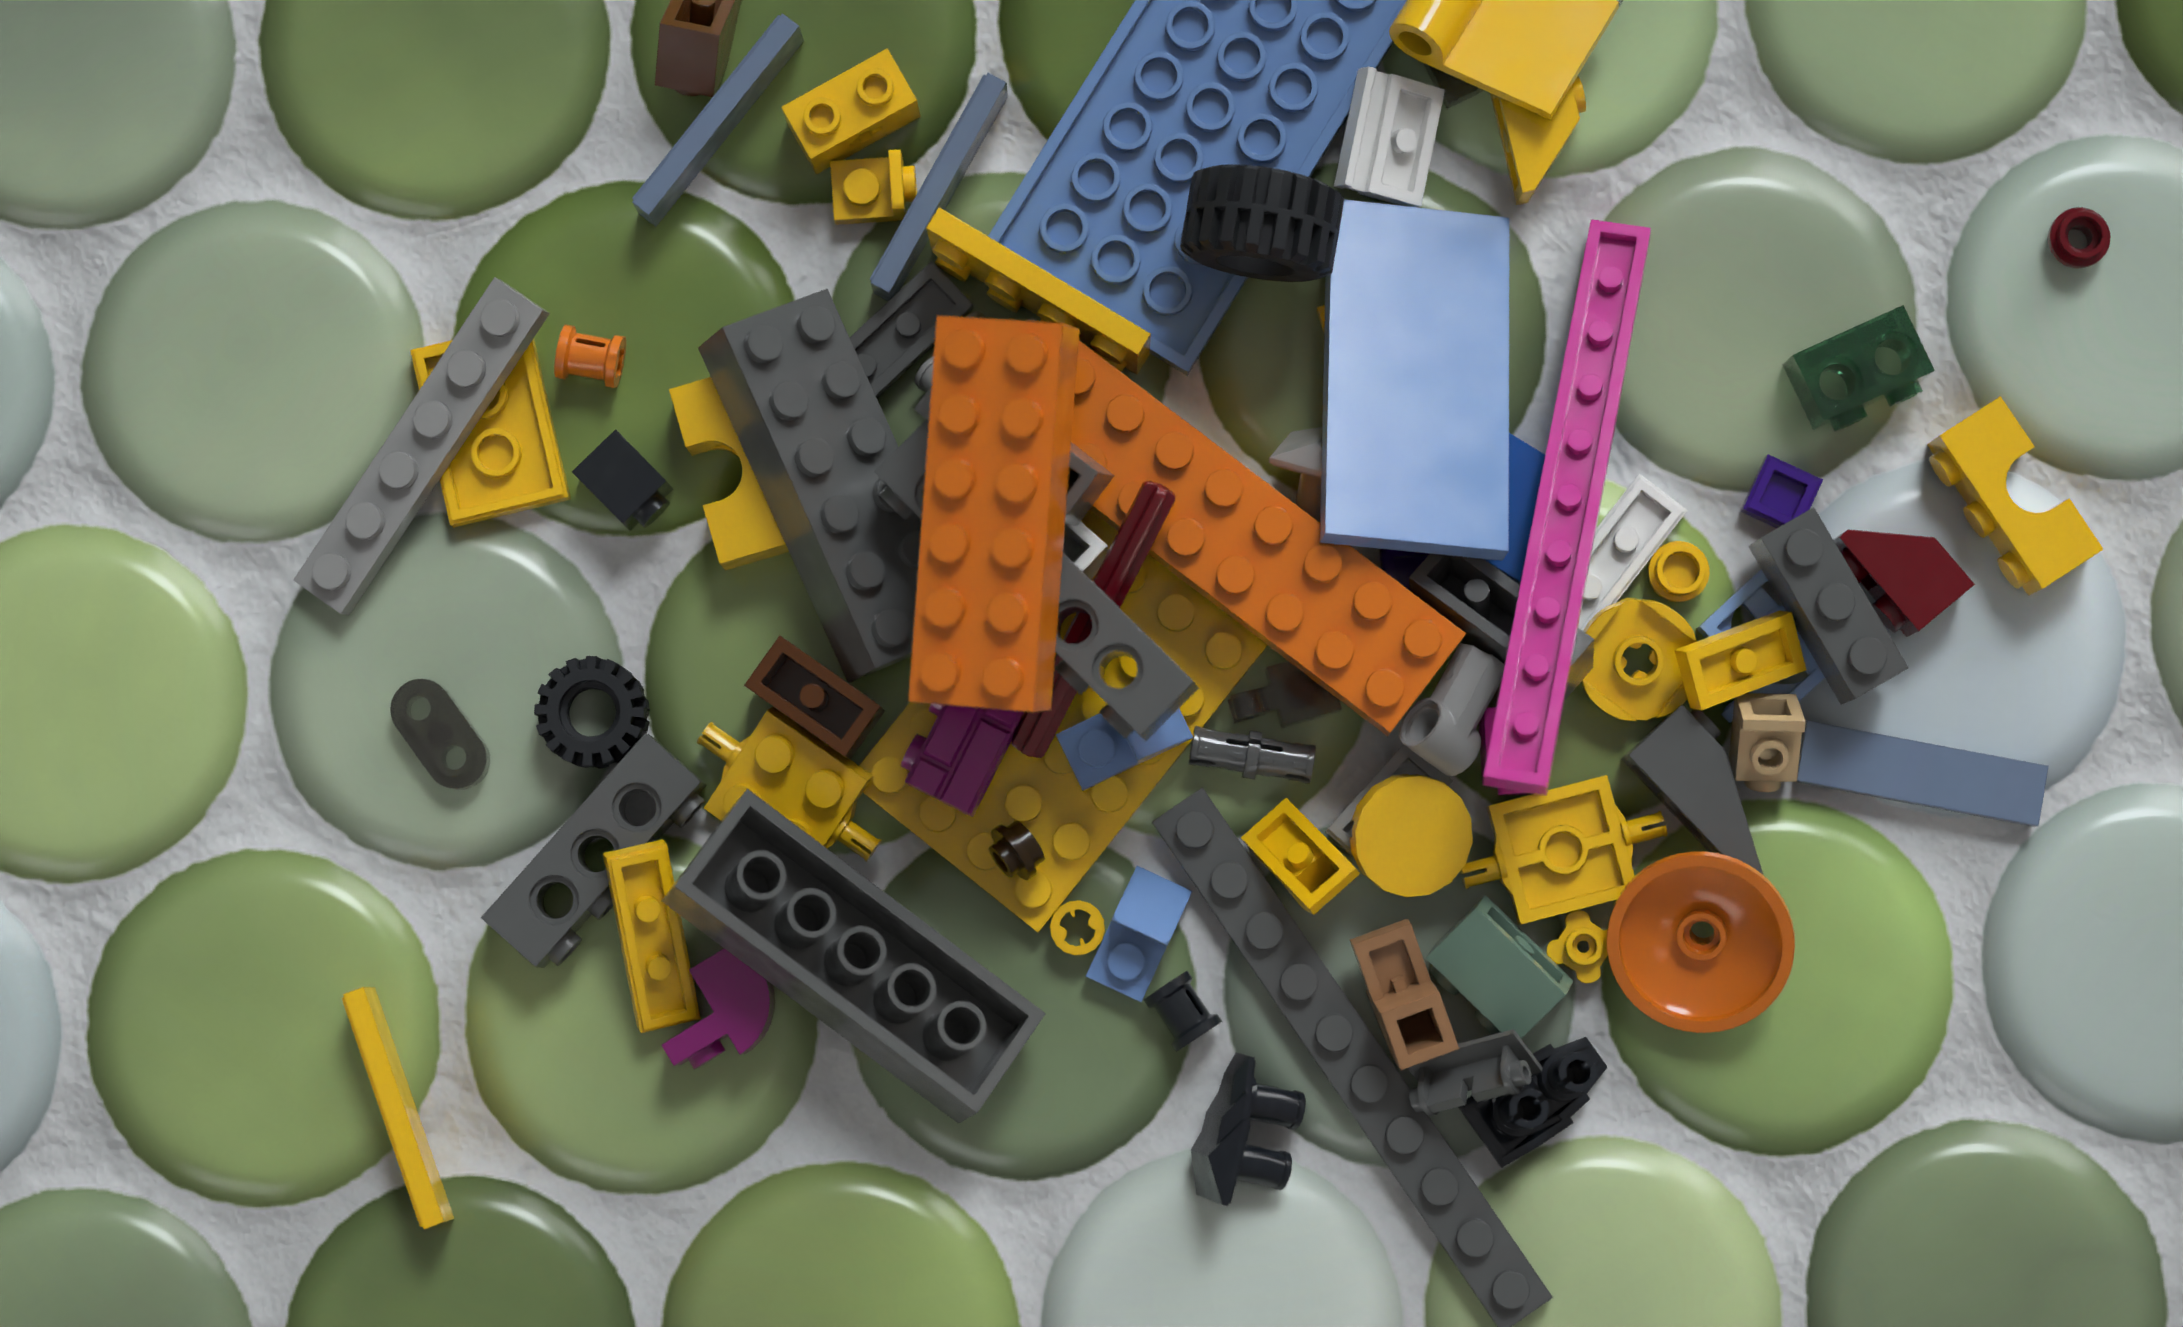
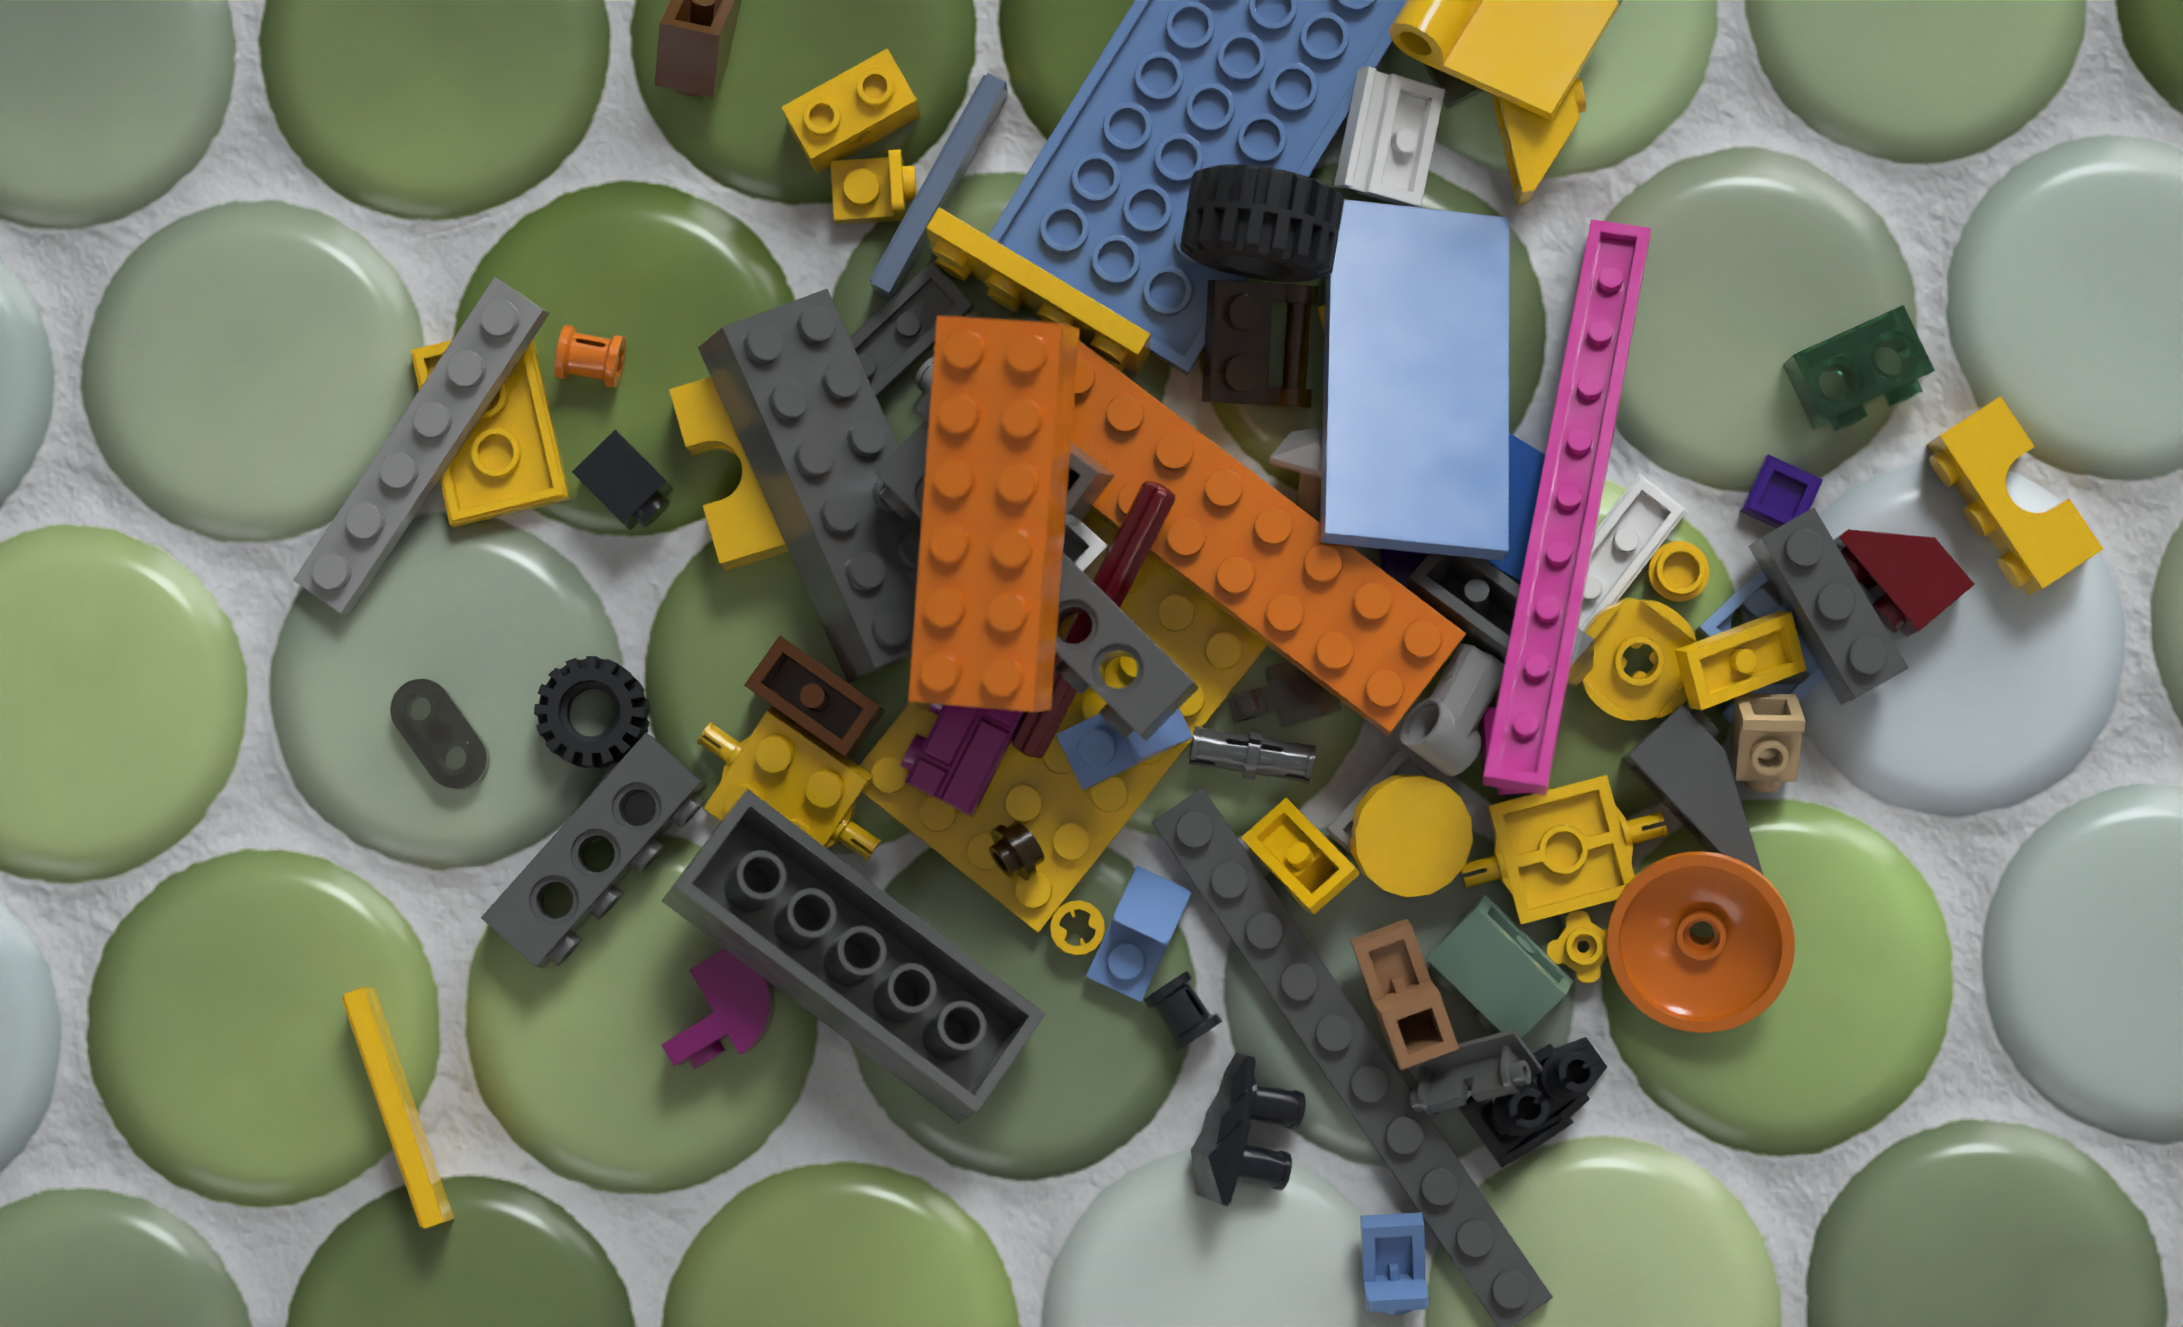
yellow tile [603,839,701,1033] -> none
sand blue tile [632,13,804,227] -> none
sand blue tile [1797,721,2049,827] -> none
dark red plate [2048,207,2111,269] -> none
none -> dark brown plate [1201,280,1318,407]
none -> medium blue bracket [1360,1212,1429,1315]

